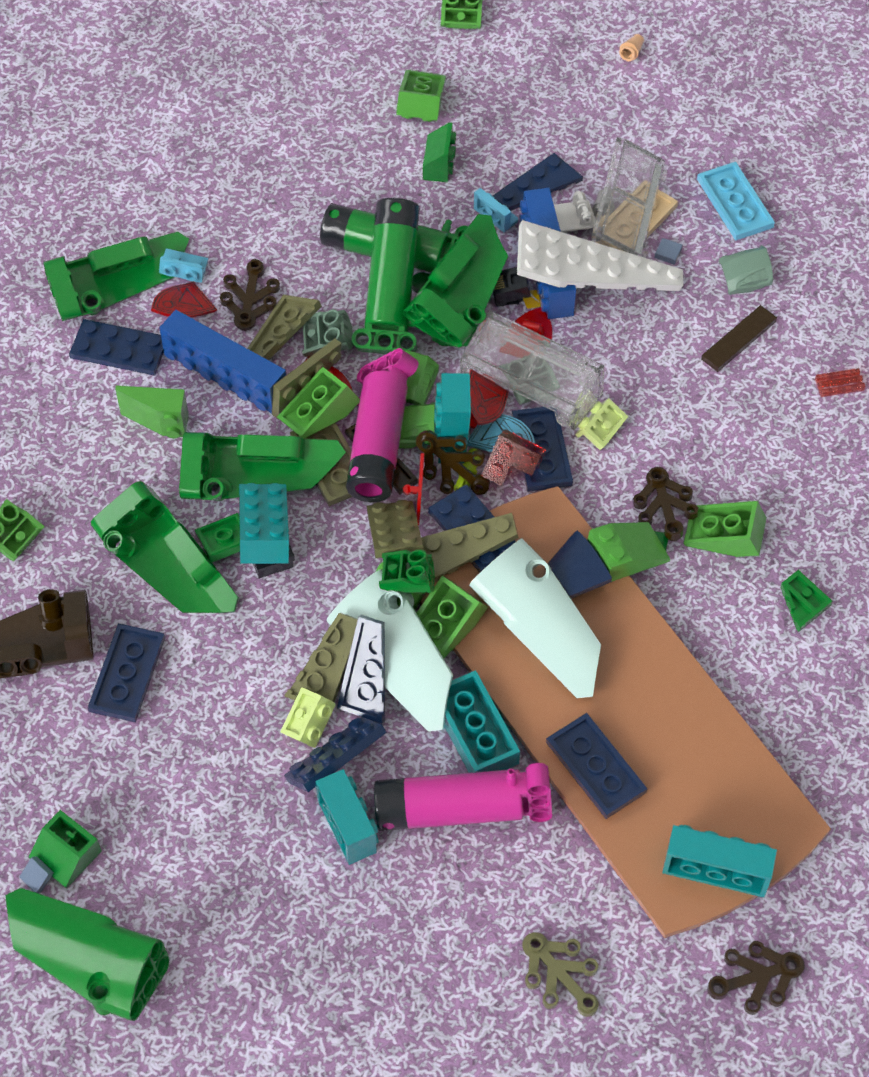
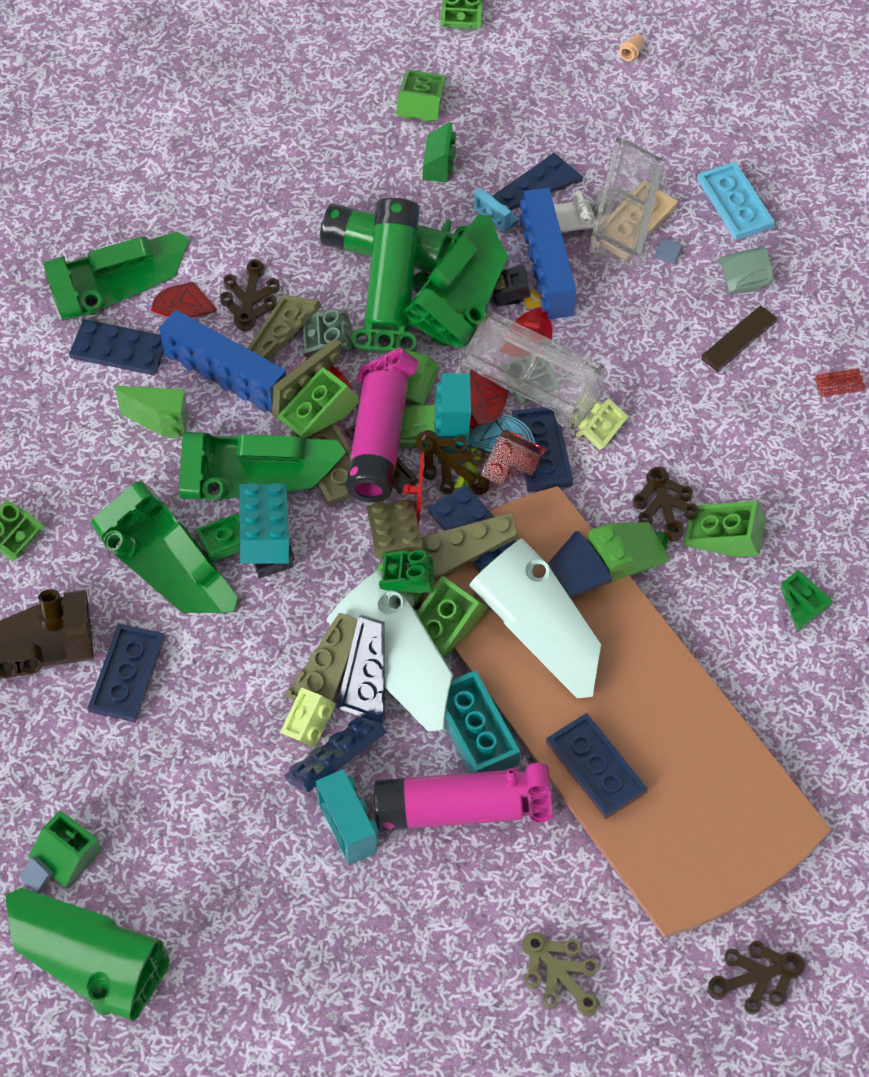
medium azure bracket [159,248,208,283] -> none
white wing [517,220,683,291] -> none
teal brick [662,825,777,898] -> none

